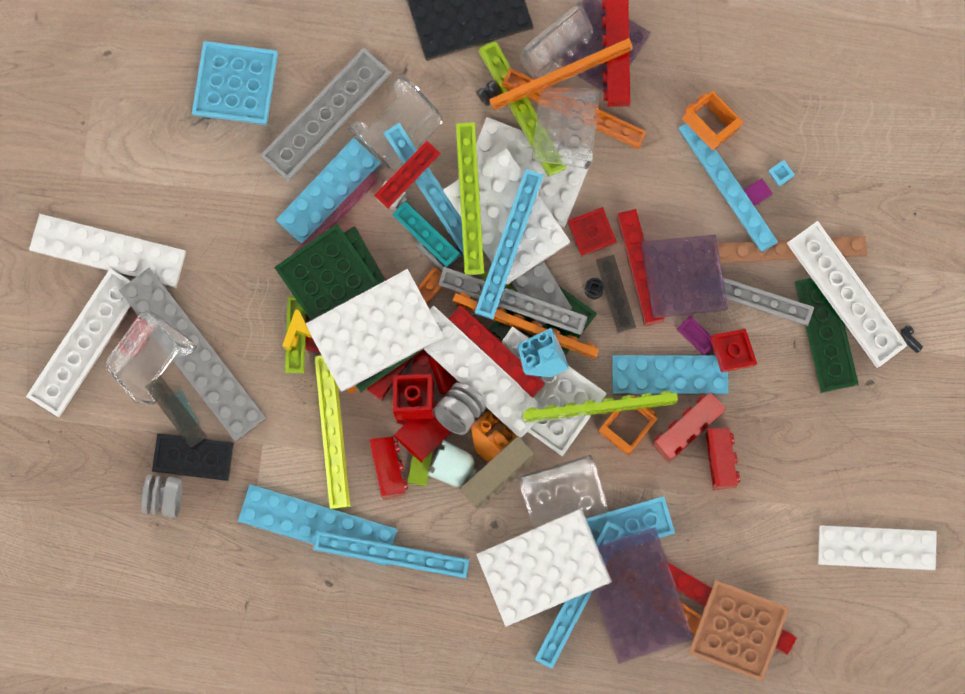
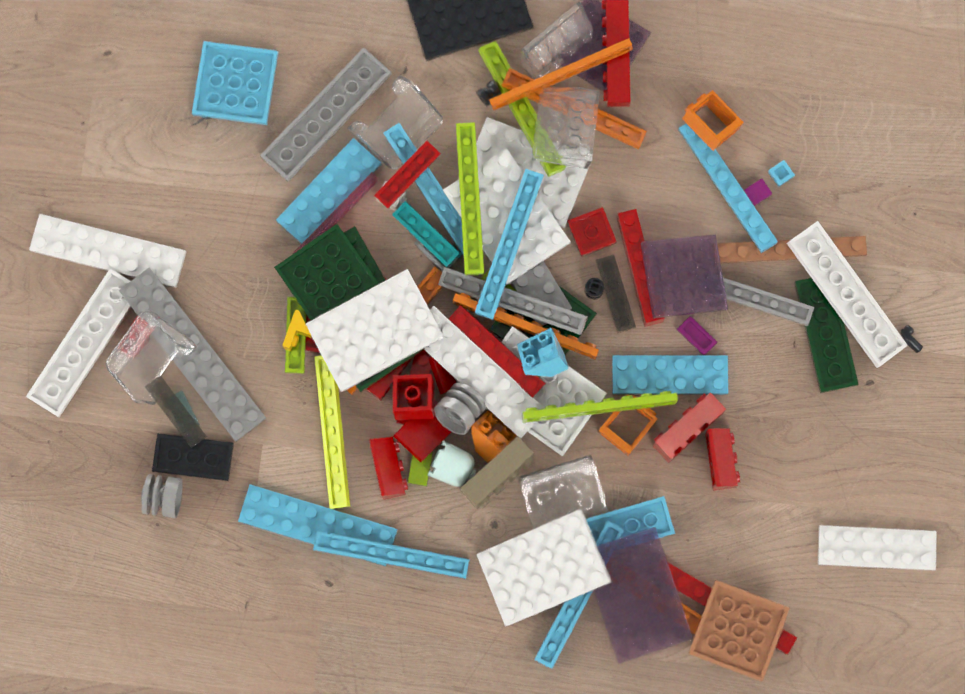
red plate [710,328,757,373] -> none

